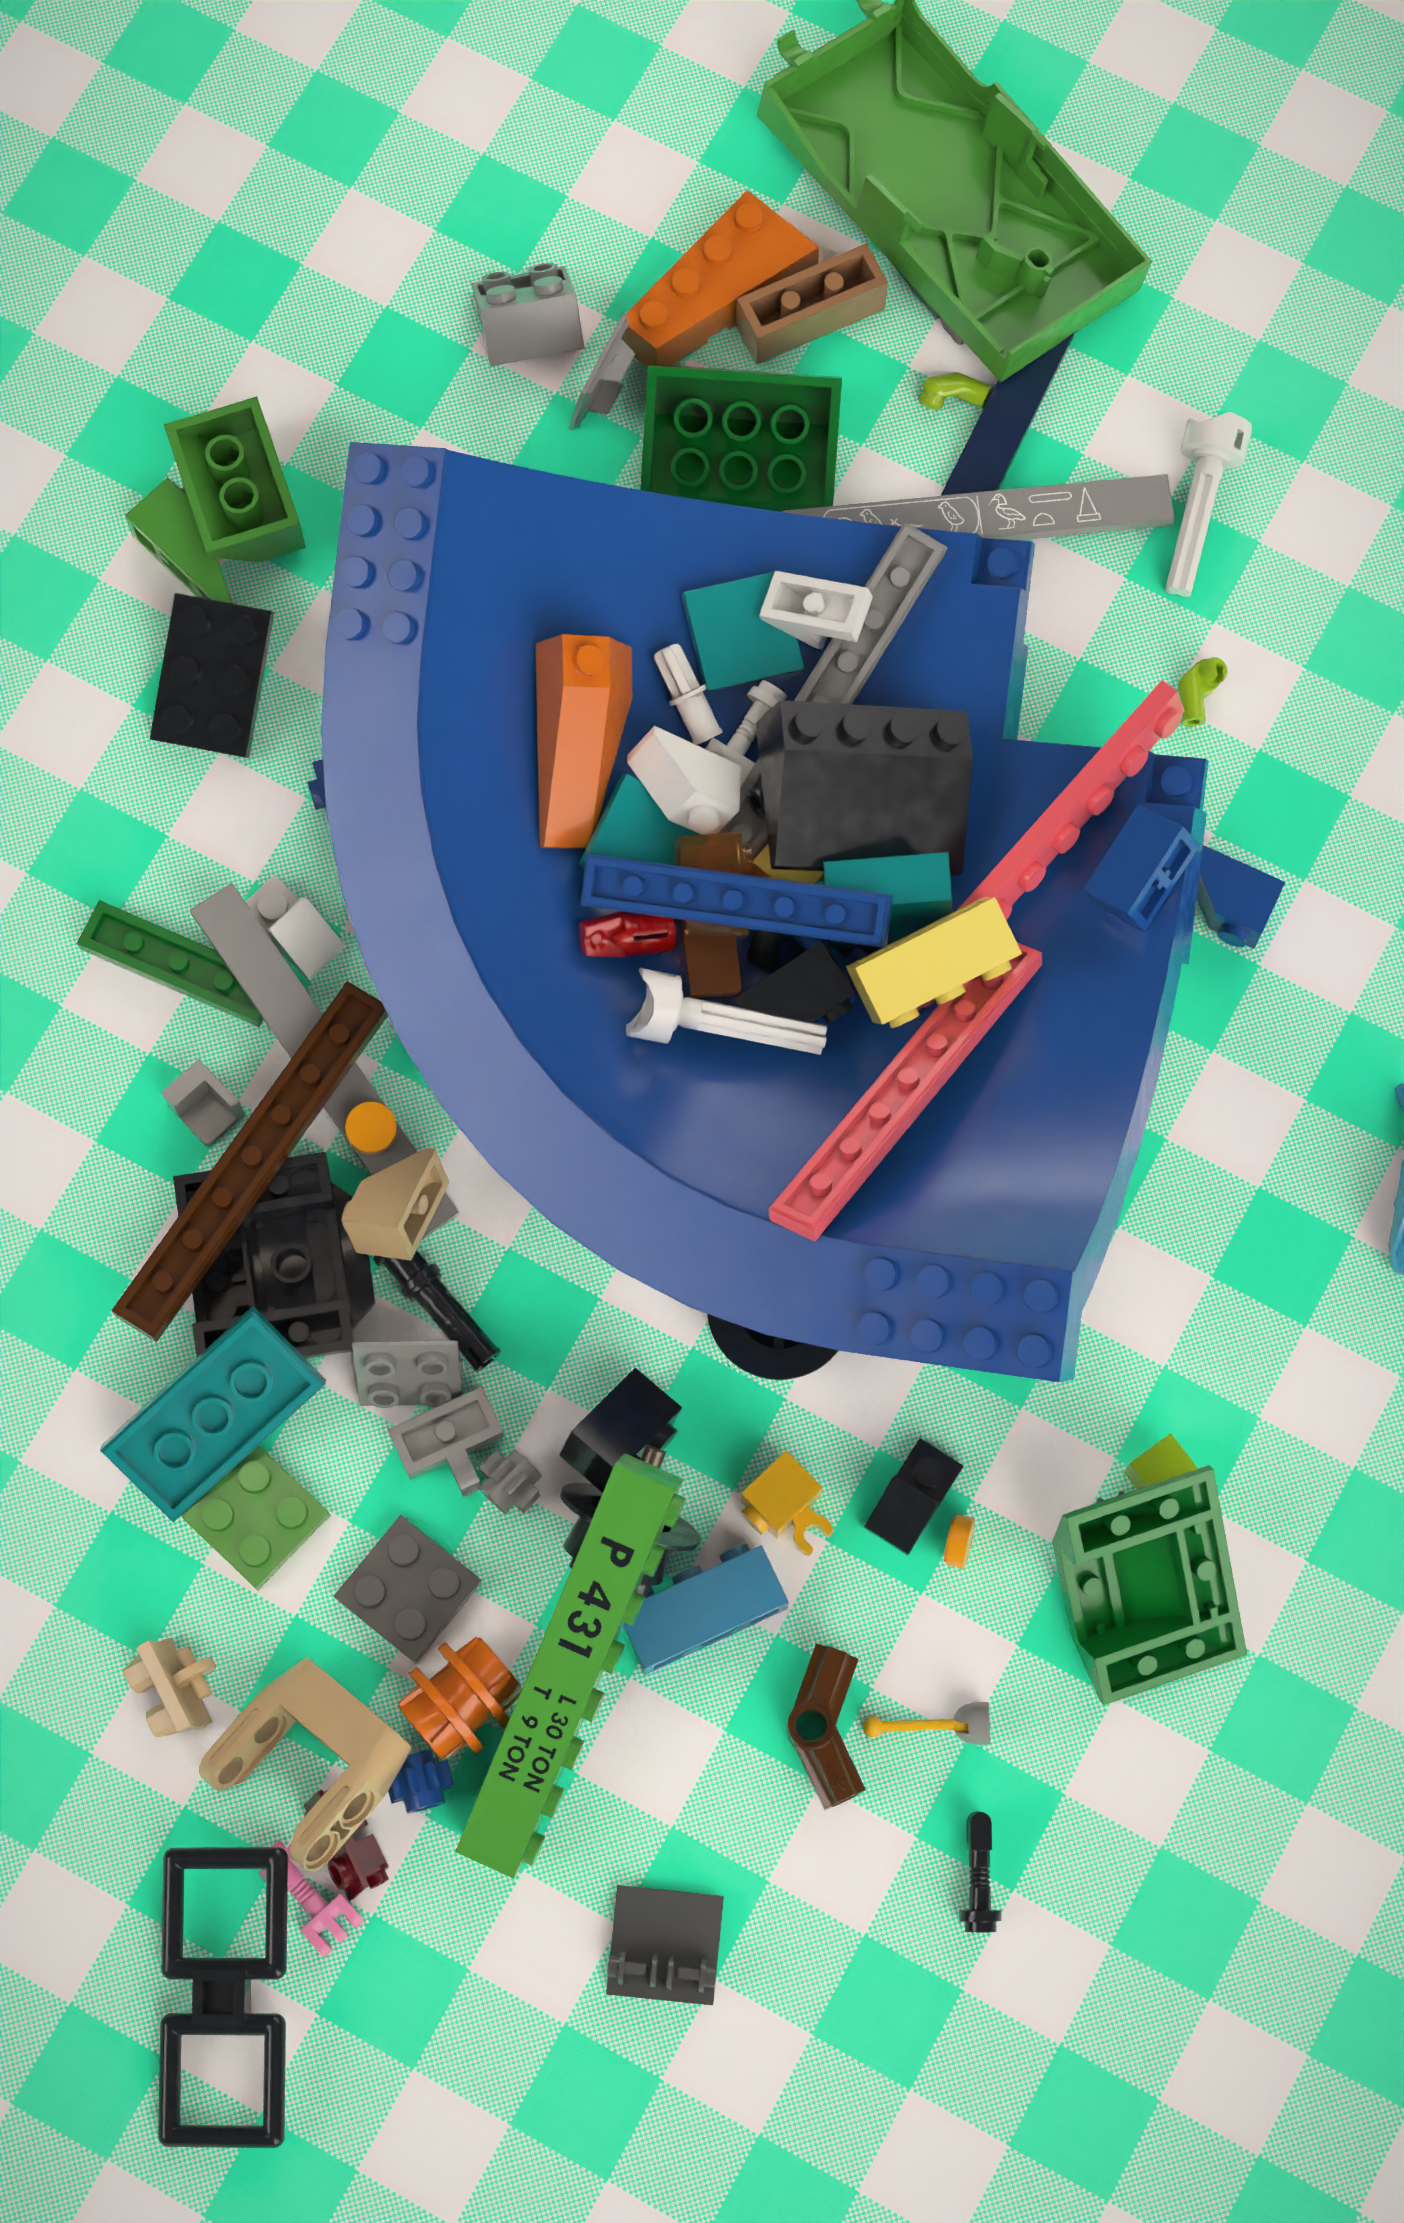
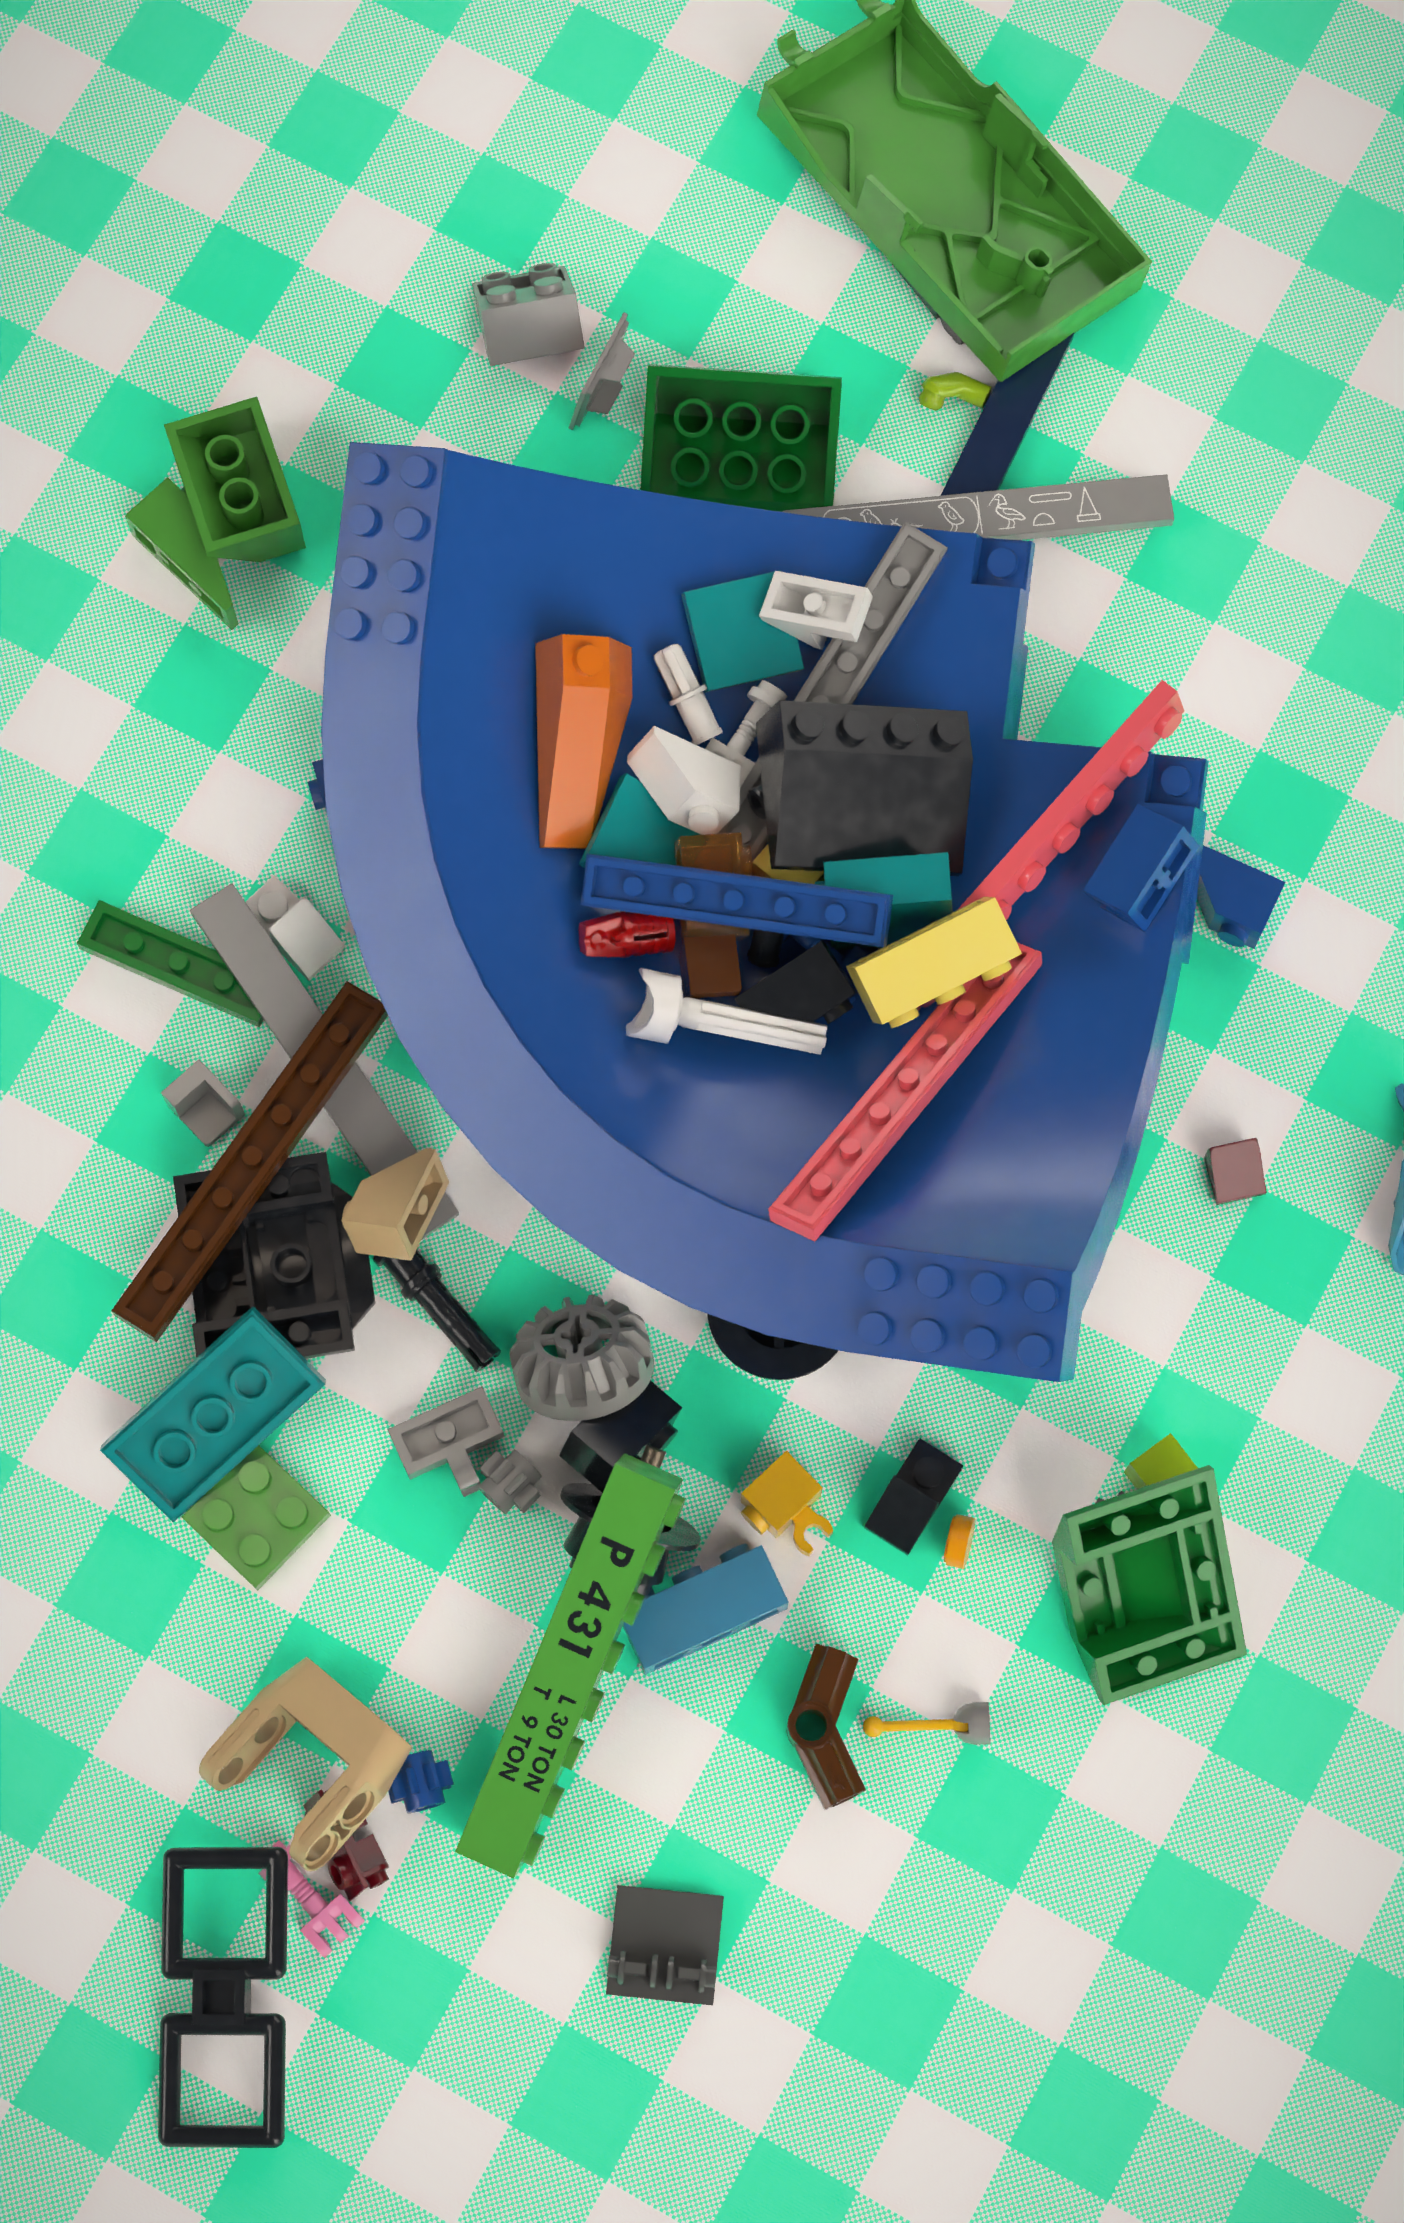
tan hips [123,1638,217,1738] -> none
black plate [150,593,275,758] -> none
dark grey plate [334,1515,482,1664] -> none
light orange tile [345,1102,397,1155] -> none
light grey hinge [352,1341,463,1408] -> none
orange piece [397,1636,522,1760] -> none
orange wedge [623,190,819,368] -> none
medium nougat brick [736,243,888,365] -> none
black hinge [959,1811,1002,1933] -> none
white piece [1165,412,1252,597] -> none
lime arm [1178,657,1228,727] -> none
none -> light grey gear [510,1295,654,1421]
none -> slope [1204,1138,1267,1205]

